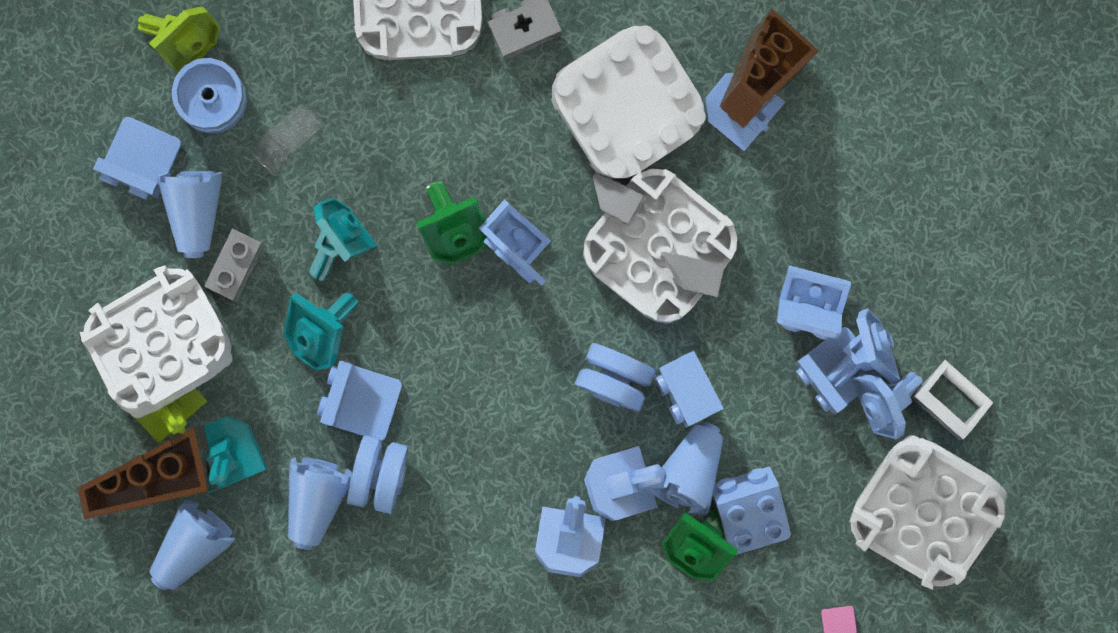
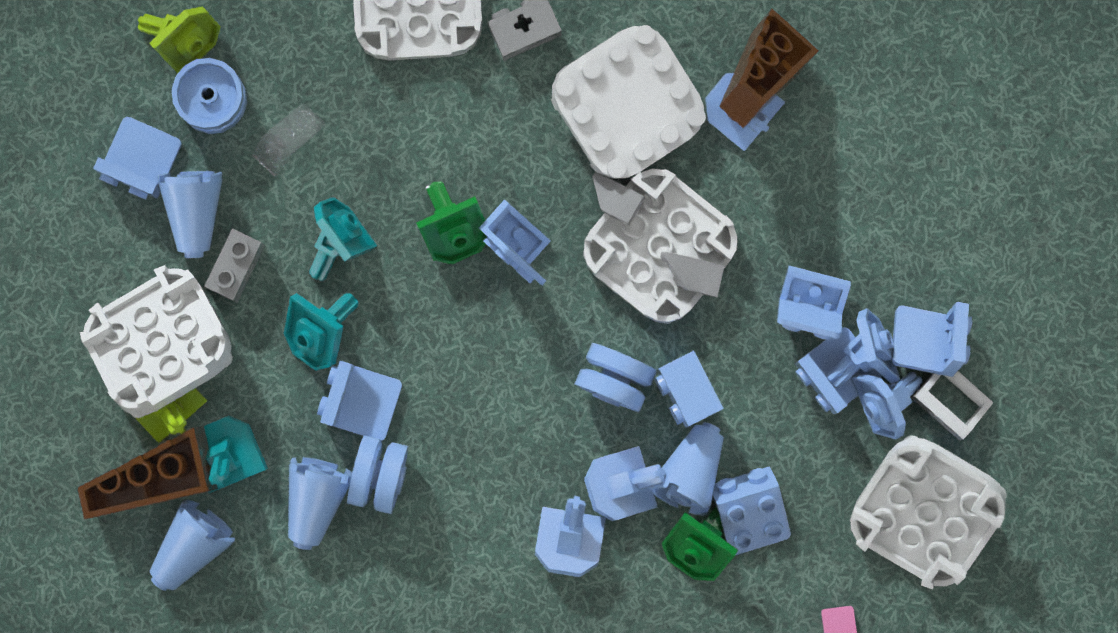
none -> light blue bracket [891,302,972,377]

